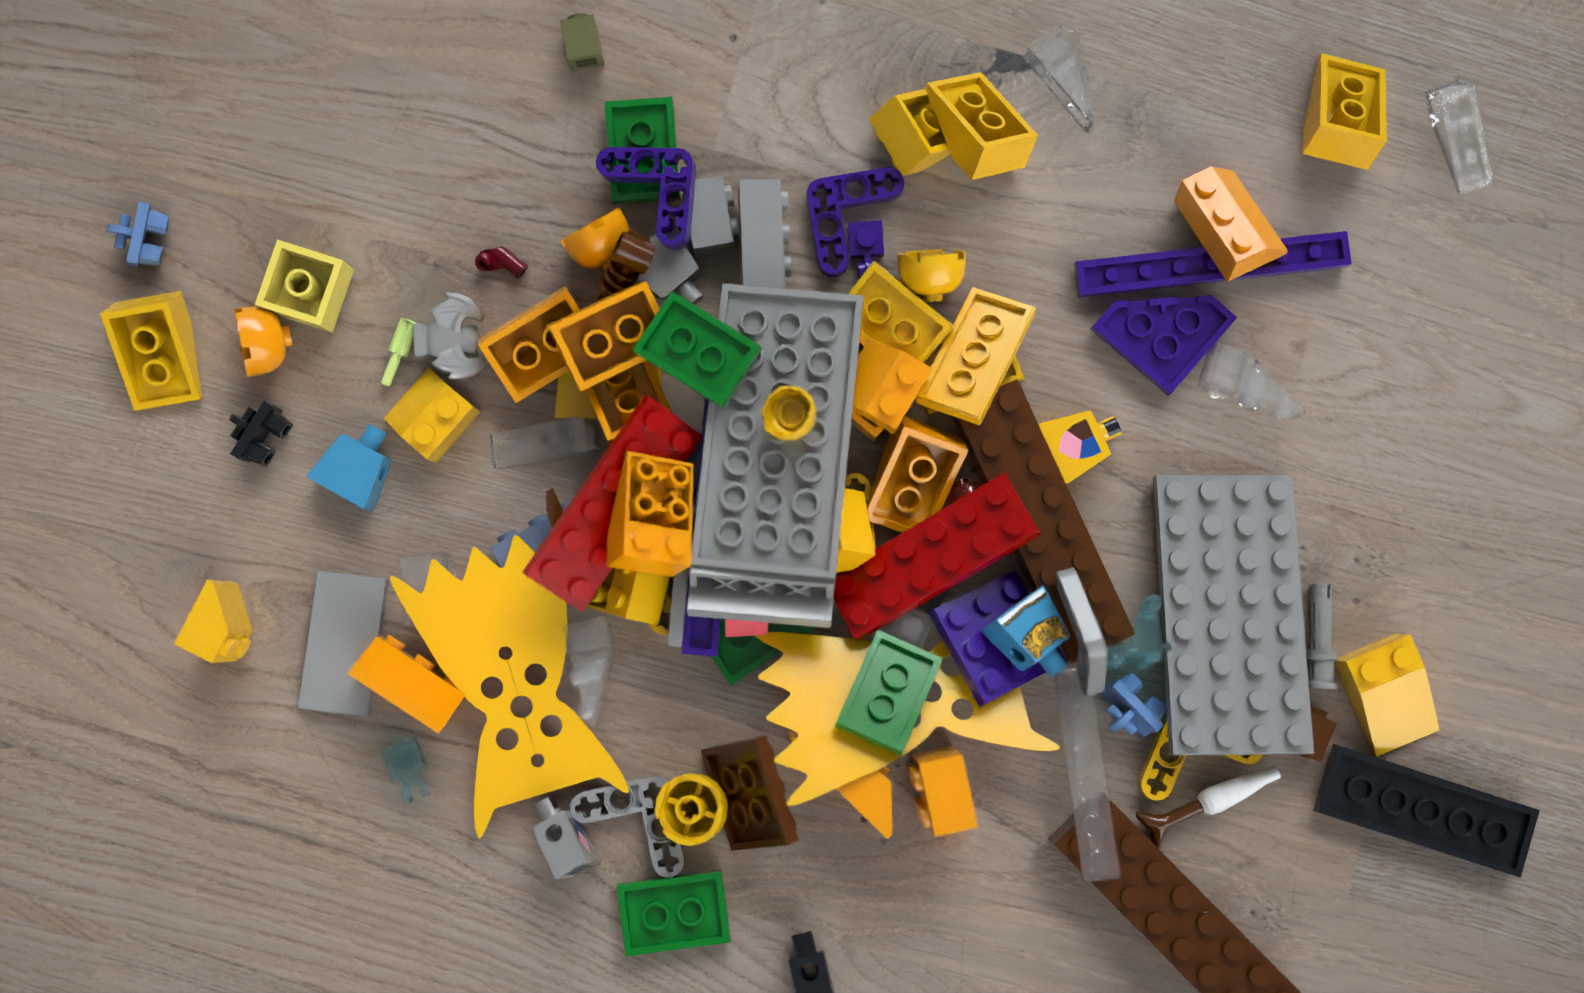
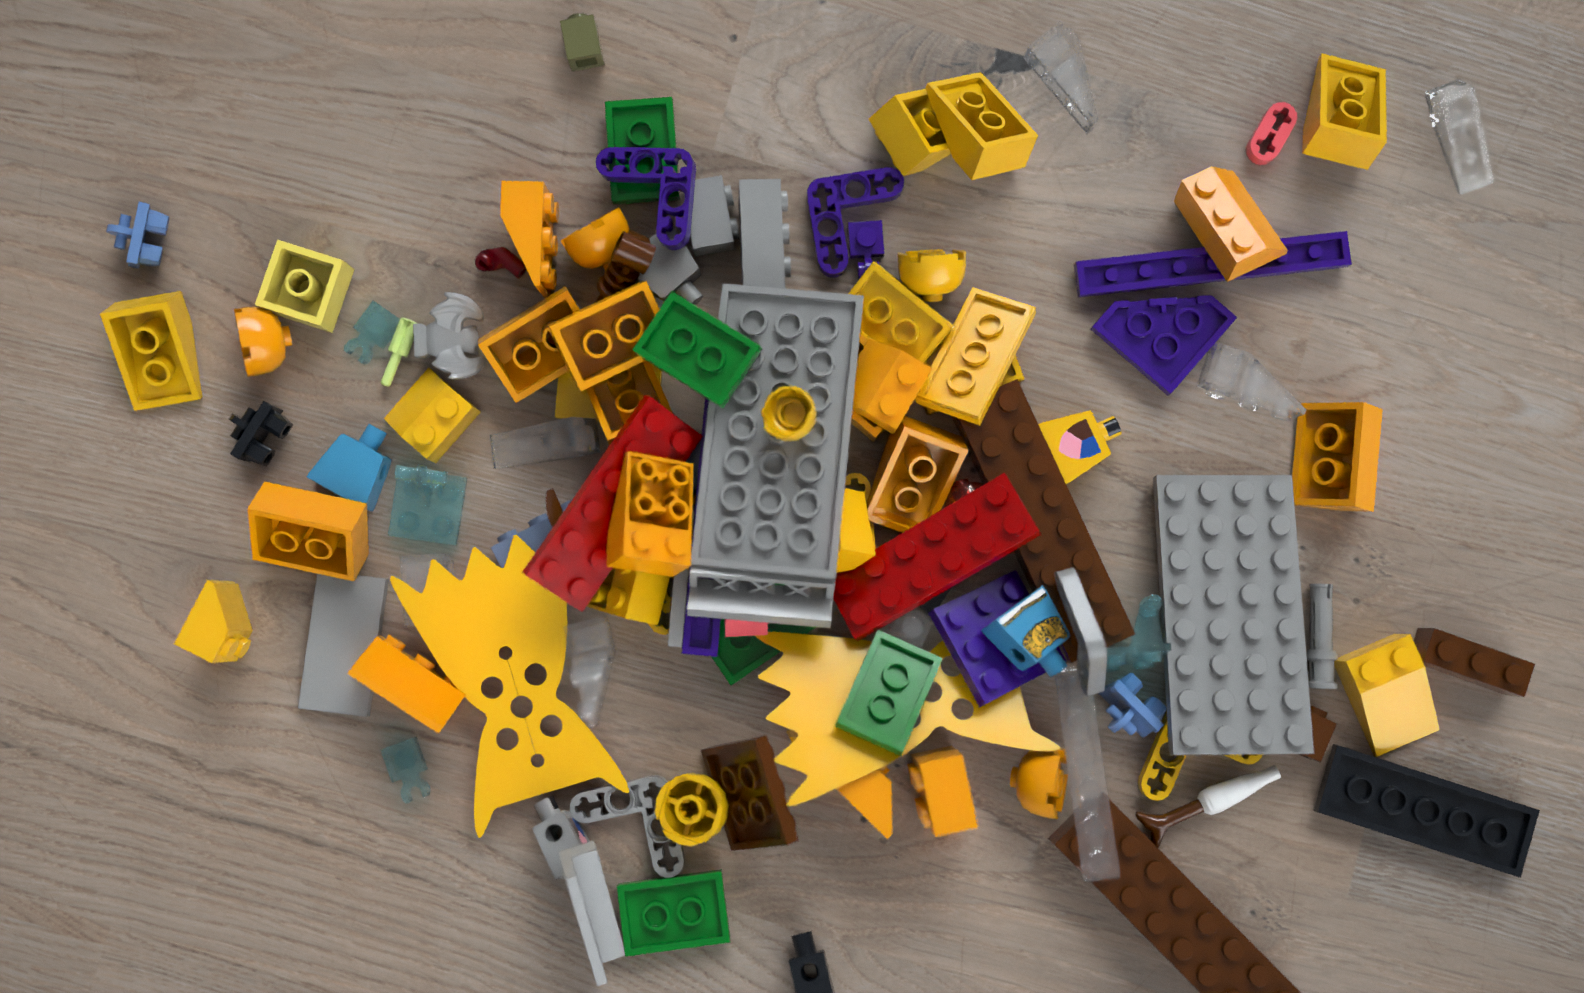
none -> light orange brick [247,481,369,581]
none -> clear light blue plate [344,300,400,365]
none -> clear light blue plate [388,465,468,546]
none -> light orange slope [500,181,559,298]
none -> light grey fence [559,841,625,986]
none -> light orange cylinder [1010,748,1068,819]
none -> coral beam [1246,102,1297,165]
none -> light orange slope [1292,402,1383,512]
none -> reddish brown brick [1414,628,1535,697]

